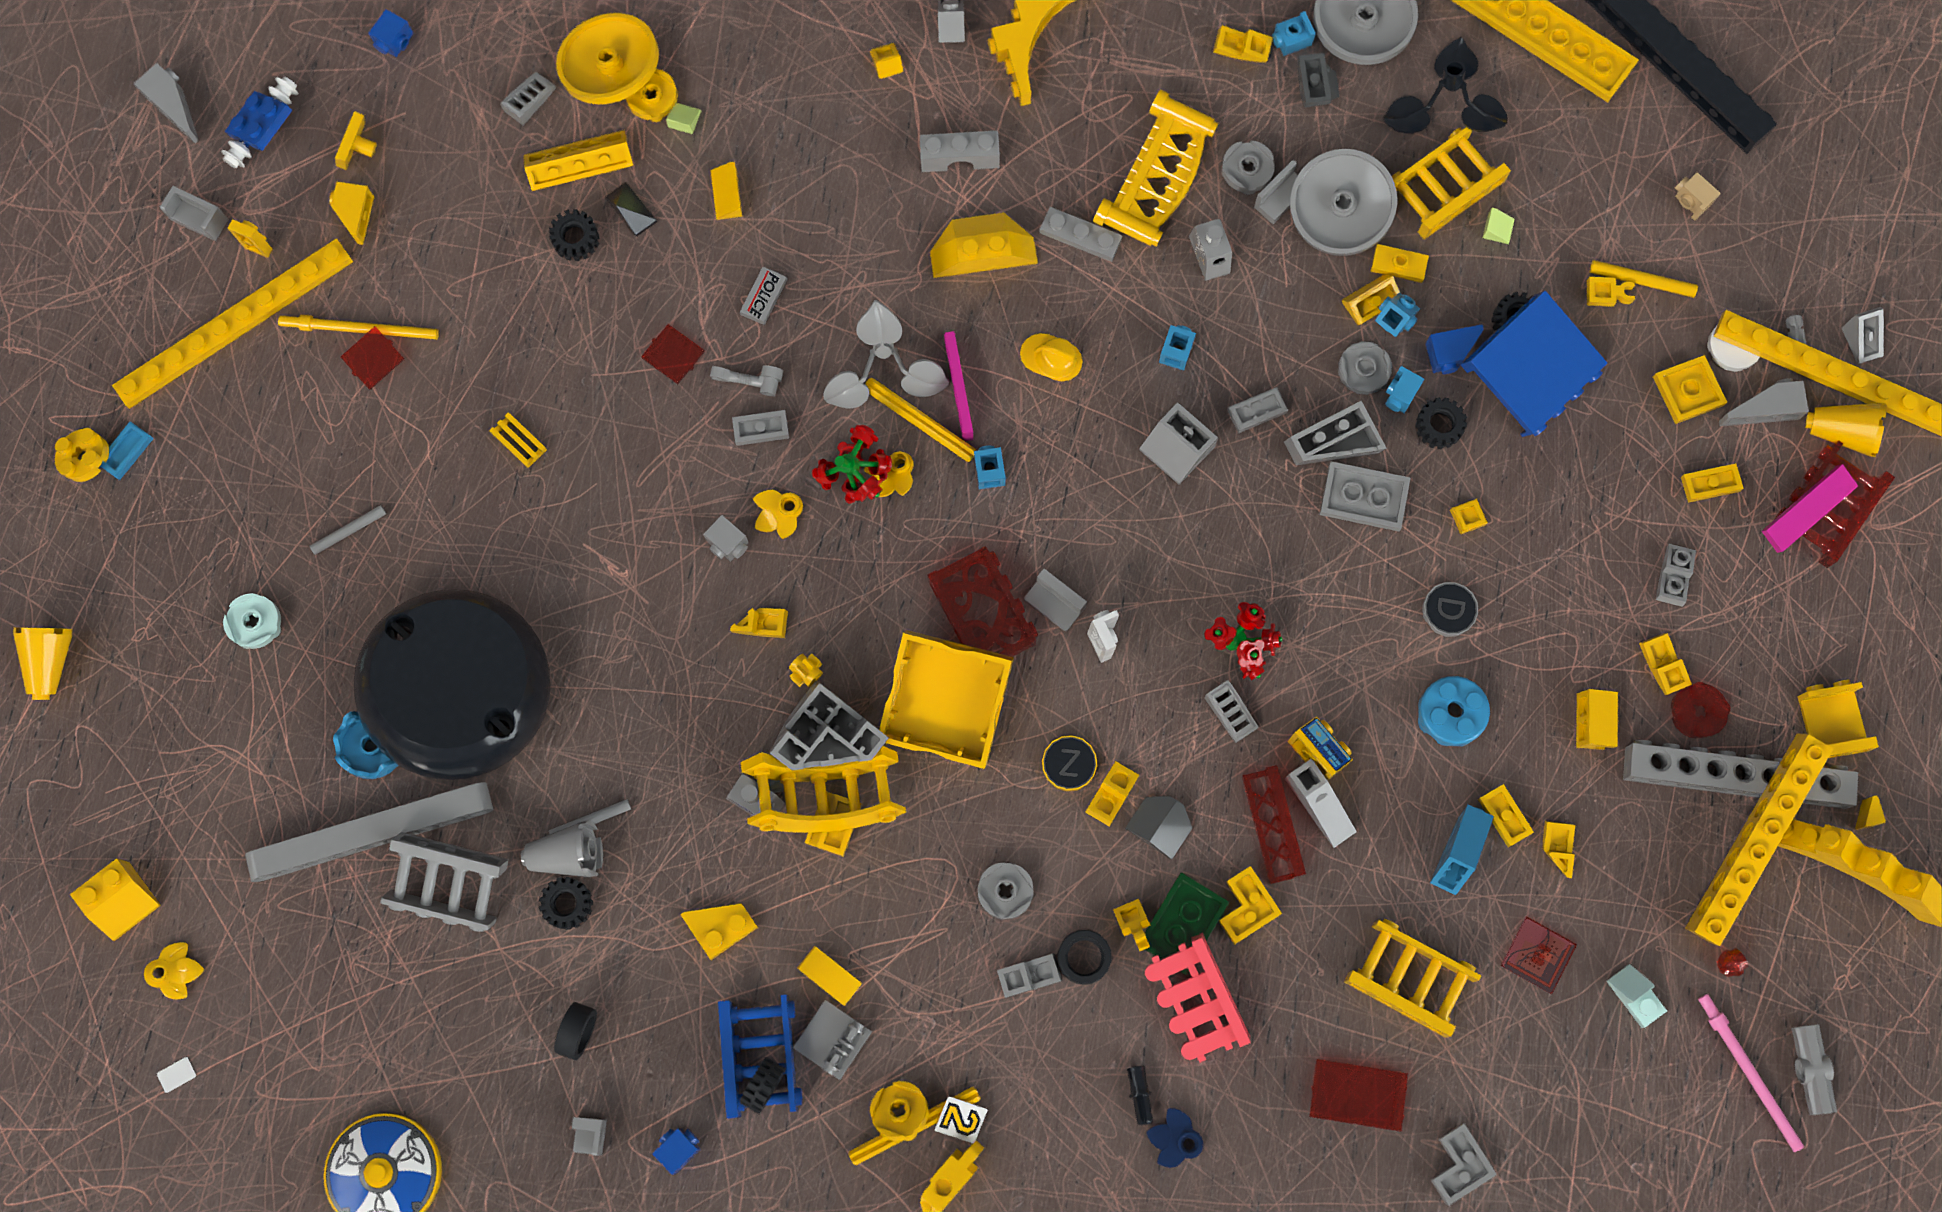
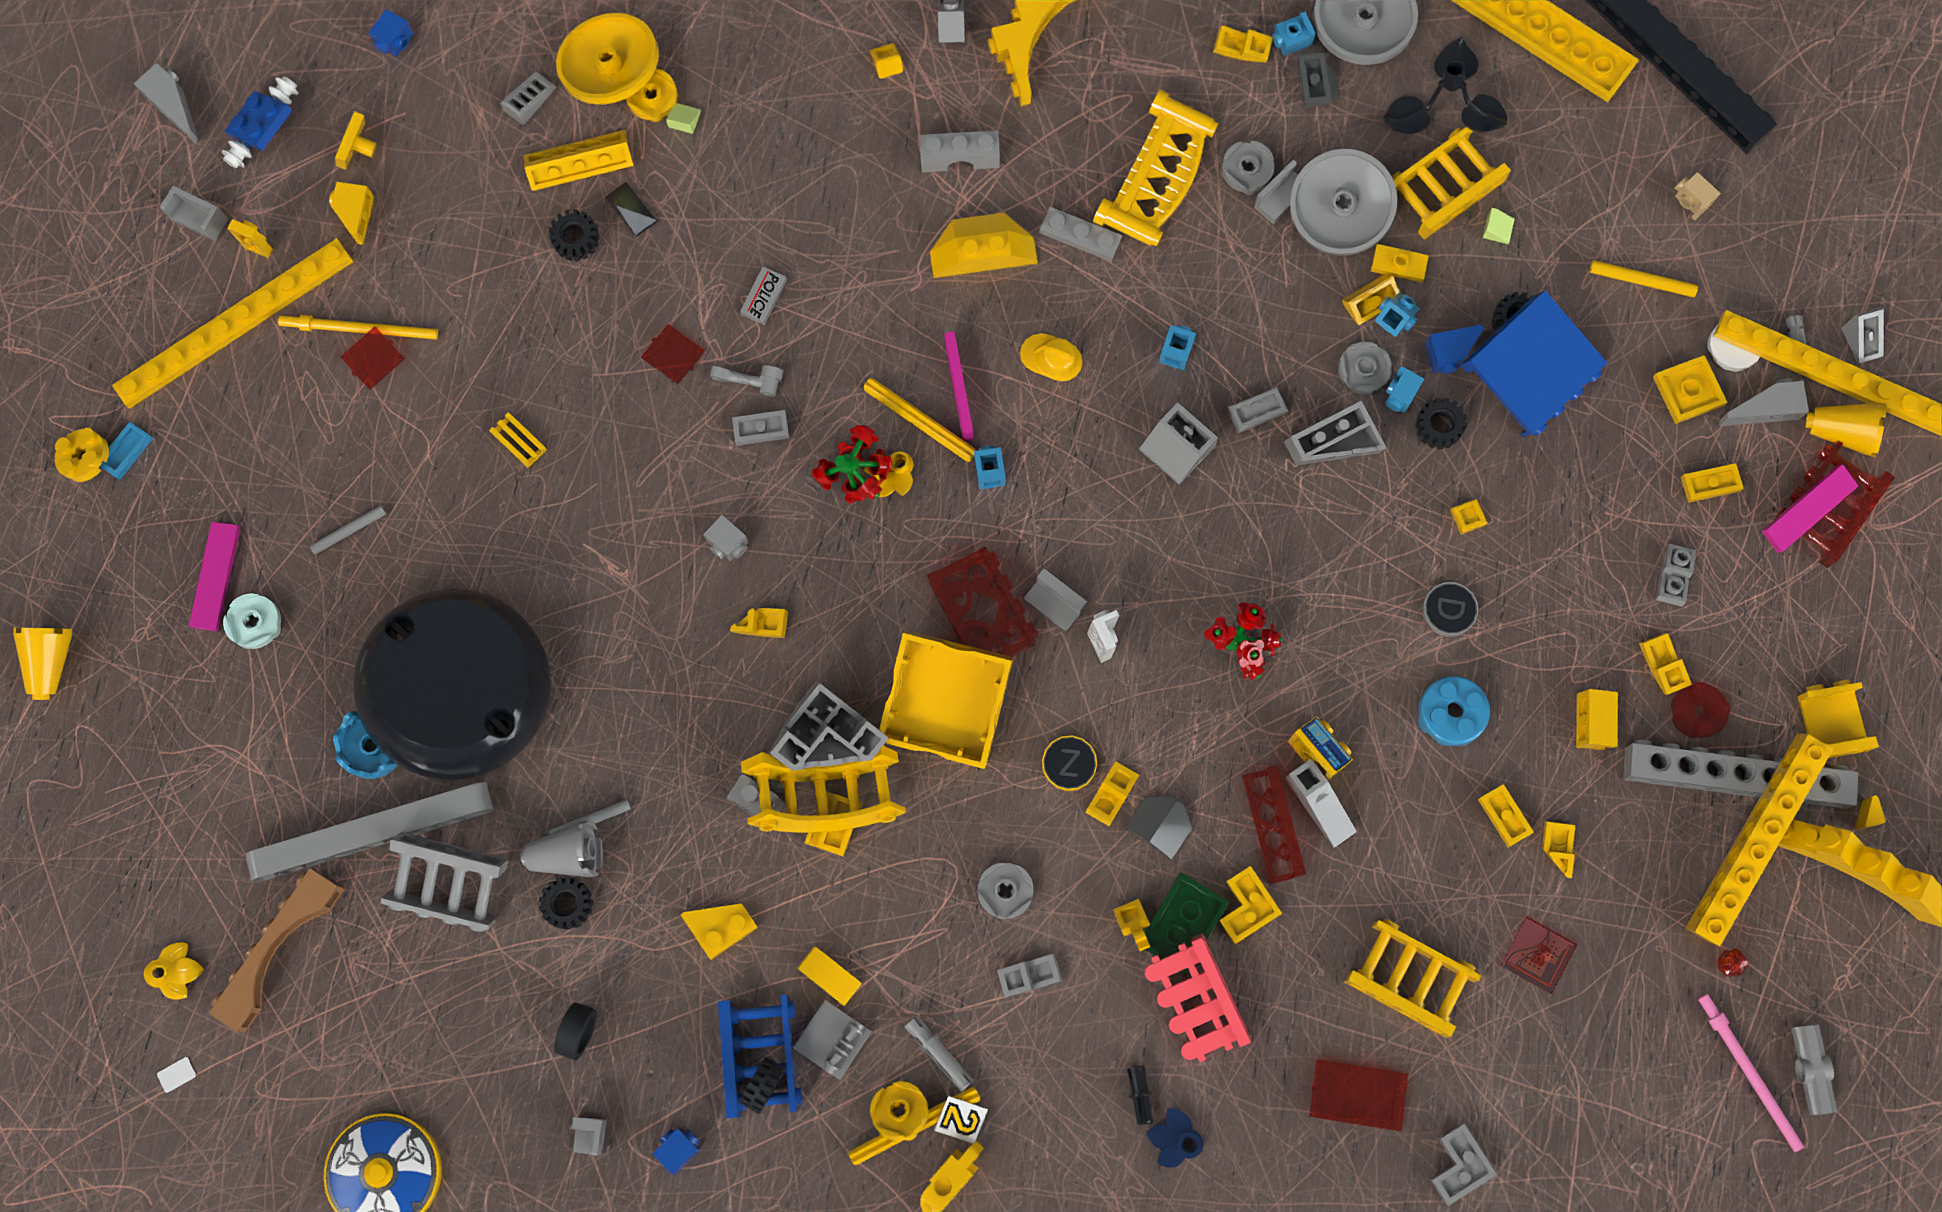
yellow slope [70,858,161,941] -> none
yellow slope [711,162,743,220] -> none
yellow plate [753,490,803,539] -> none
yellow gear [789,653,823,687] -> none
light grey plant [823,300,949,408] -> none
black tyre [1058,930,1112,985] -> none
light grey torso [1189,219,1232,281] -> none
light grey slope [1204,680,1259,743] -> none
light grey plate [1319,461,1410,531] -> none
dark azure slope [1430,805,1494,895] -> none
yellow plate [1587,277,1635,307] -> none
light aqua slope [1607,964,1667,1028] -> none
none -> dark pink tile [189,522,241,632]
none -> medium nougat arch [209,868,345,1033]
none -> light grey pin [904,1015,974,1092]

